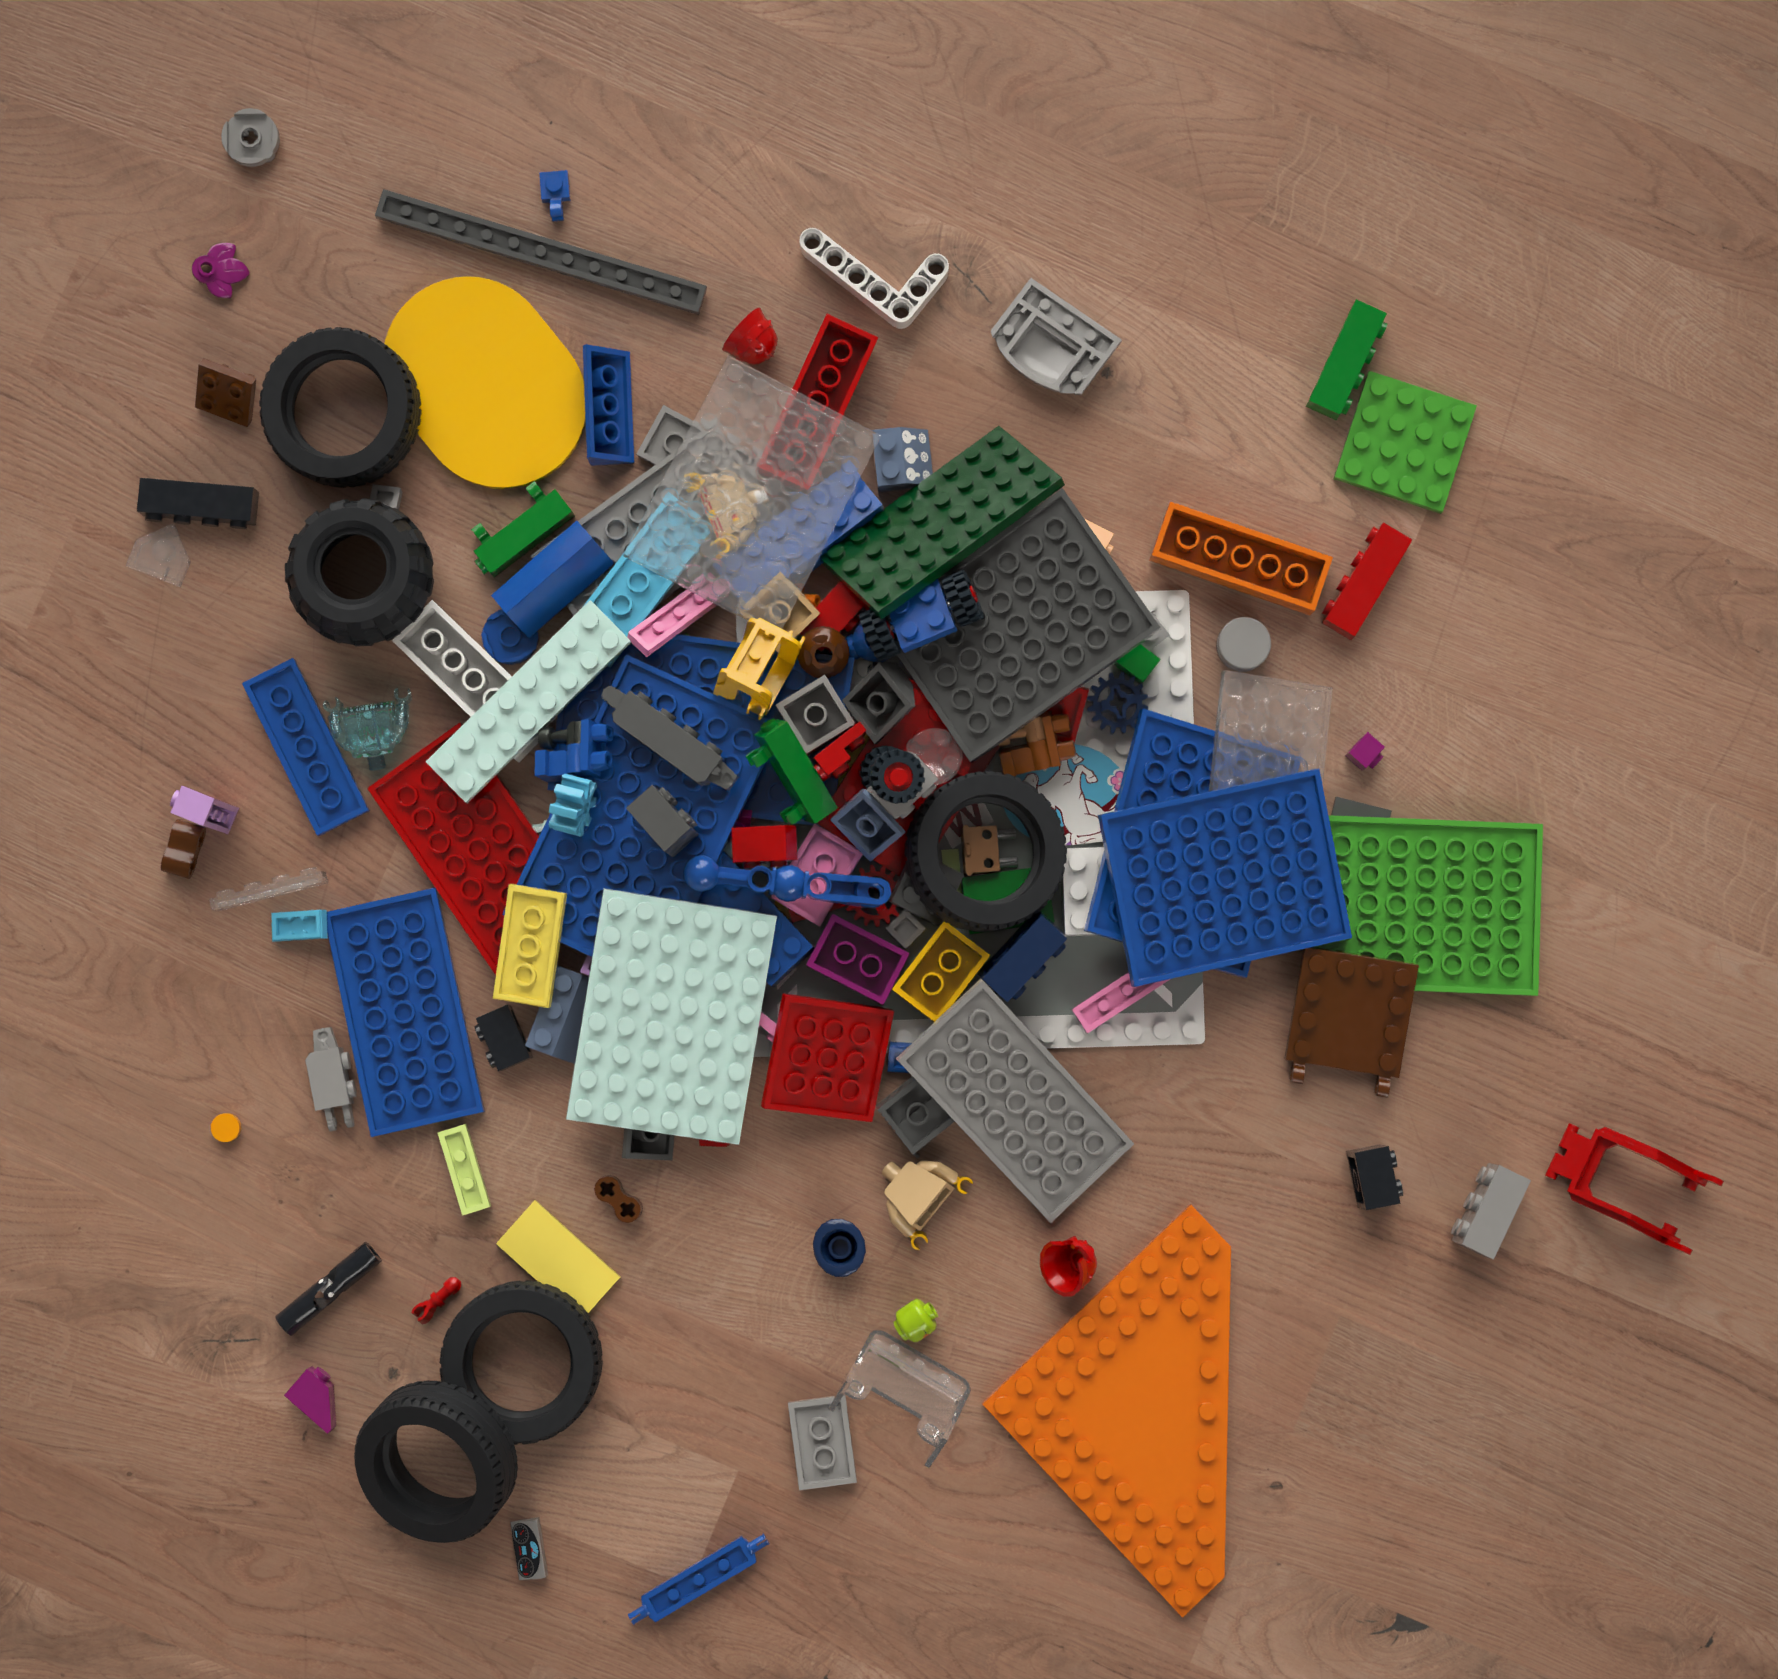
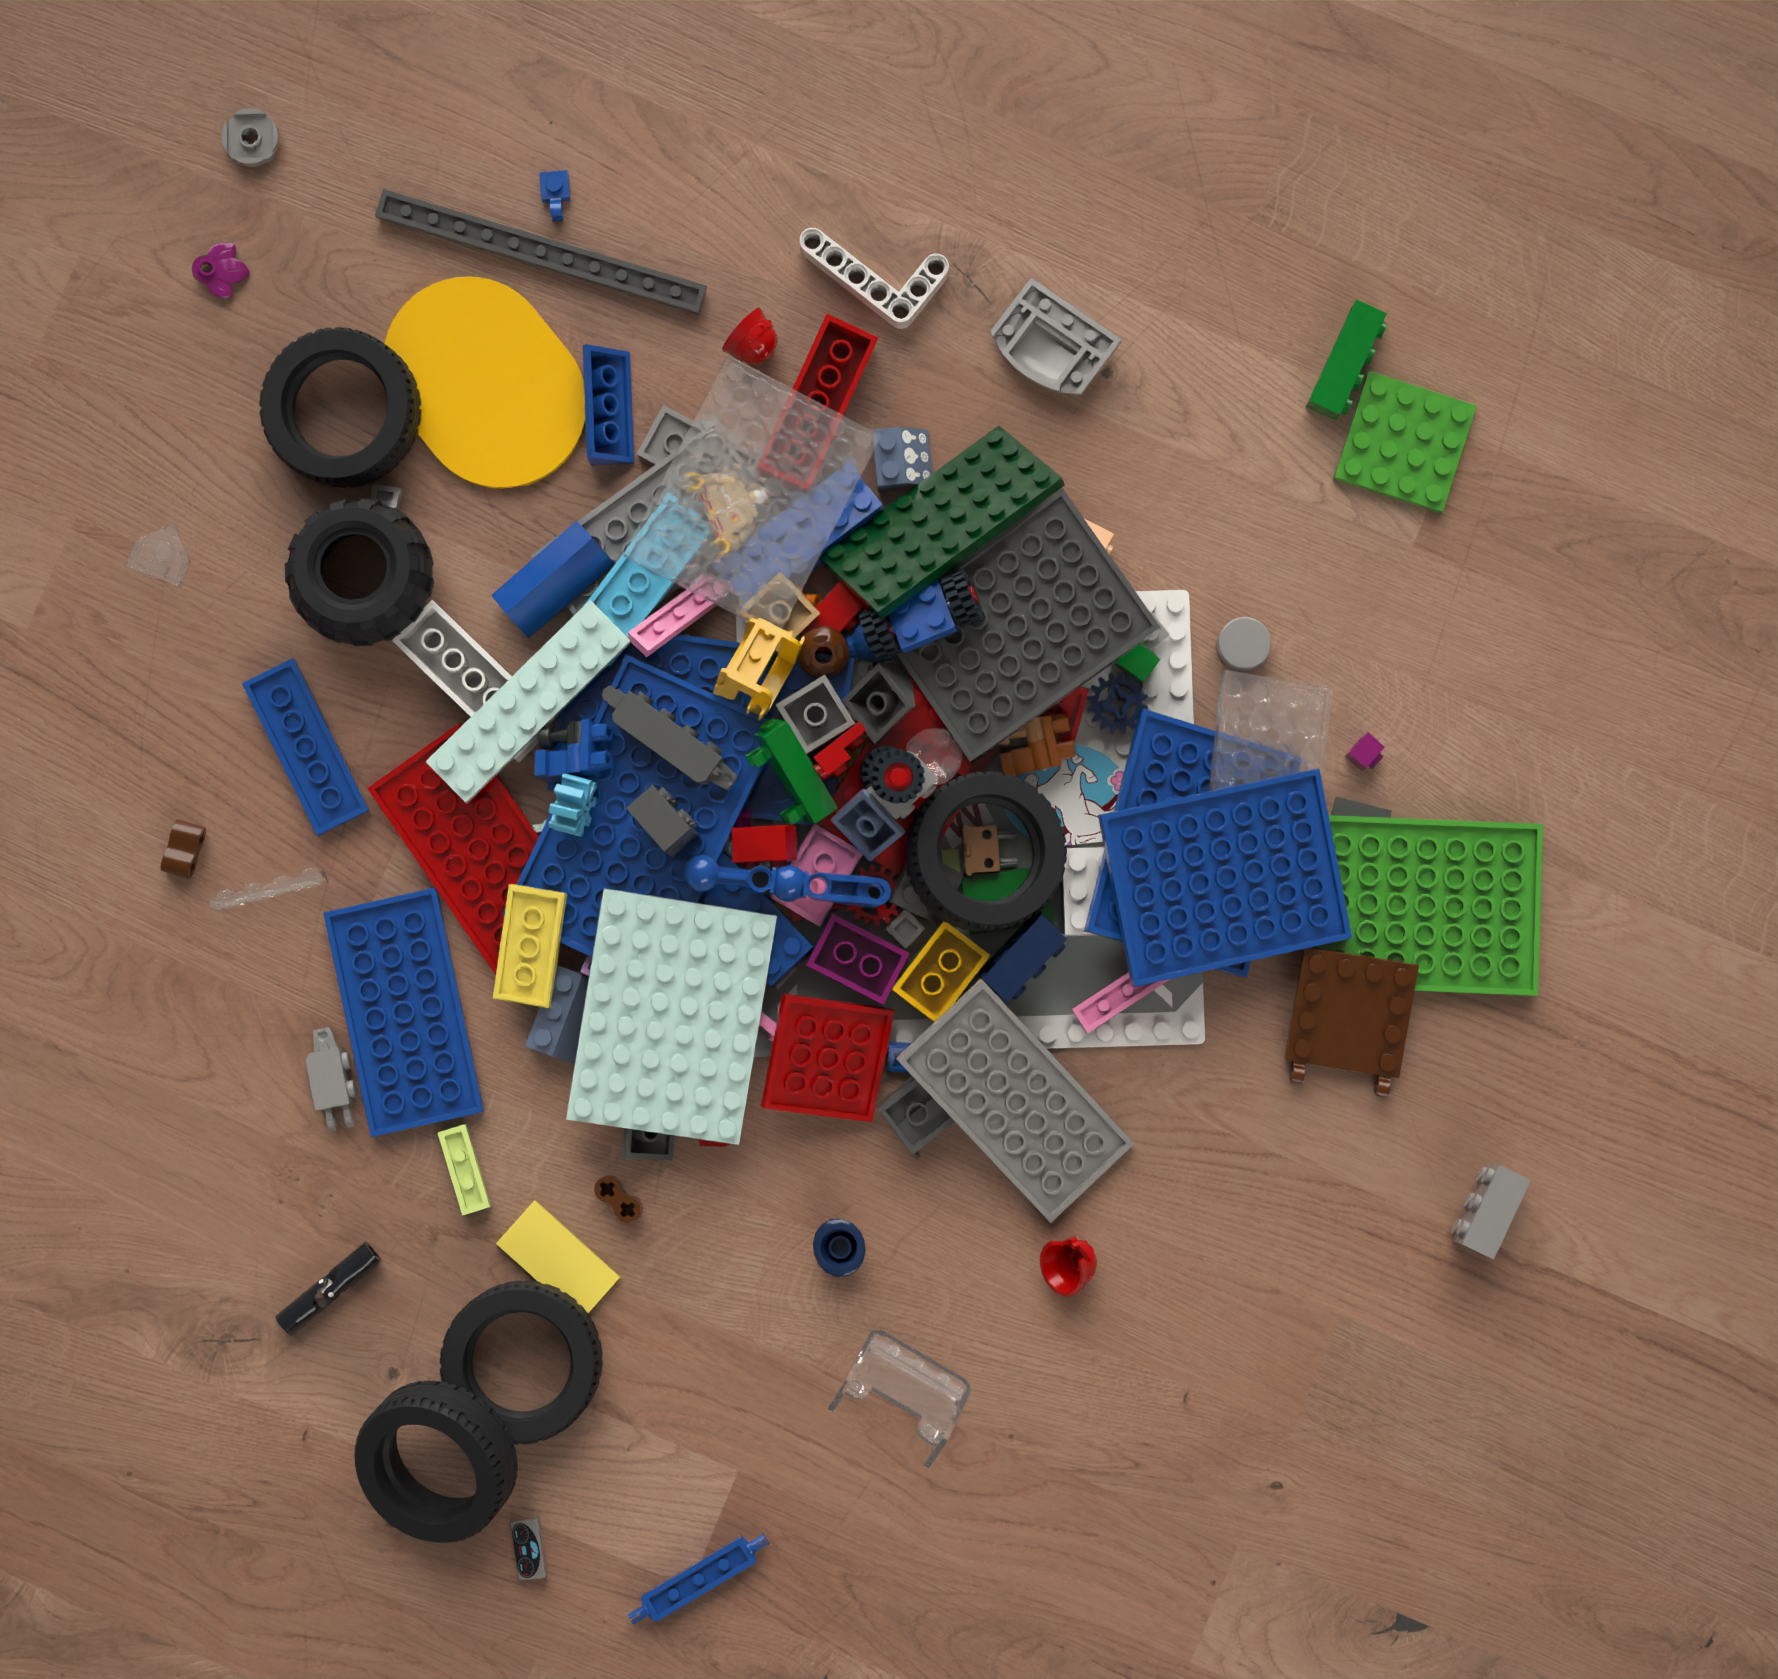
black brick [137,478,259,529] -> none
lavender brick [170,786,239,834] -> none
reddish brown plate [195,358,257,427] -> none
light orange tile [211,1113,241,1142] -> none
medium azure plate [271,910,328,942] -> none
magenta slope [284,1366,336,1434] -> none
clear light blue torso [323,688,412,771] -> none
red piece [411,1277,462,1325] -> none
green brick [471,481,575,578] -> none
black brick [474,1004,533,1071] -> none
blue tile [481,609,539,665] -> none
light grey plate [788,1394,857,1491] -> none
tan torso [882,1160,973,1250] -> none
lime head [893,1299,938,1342] -> none
orange plate [982,1204,1231,1618] -> none
orange brick [1149,502,1333,616] -> none
red brick [1321,522,1413,640] -> none
black brick [1346,1144,1403,1210] -> none
red piece [1545,1123,1724,1255] -> none

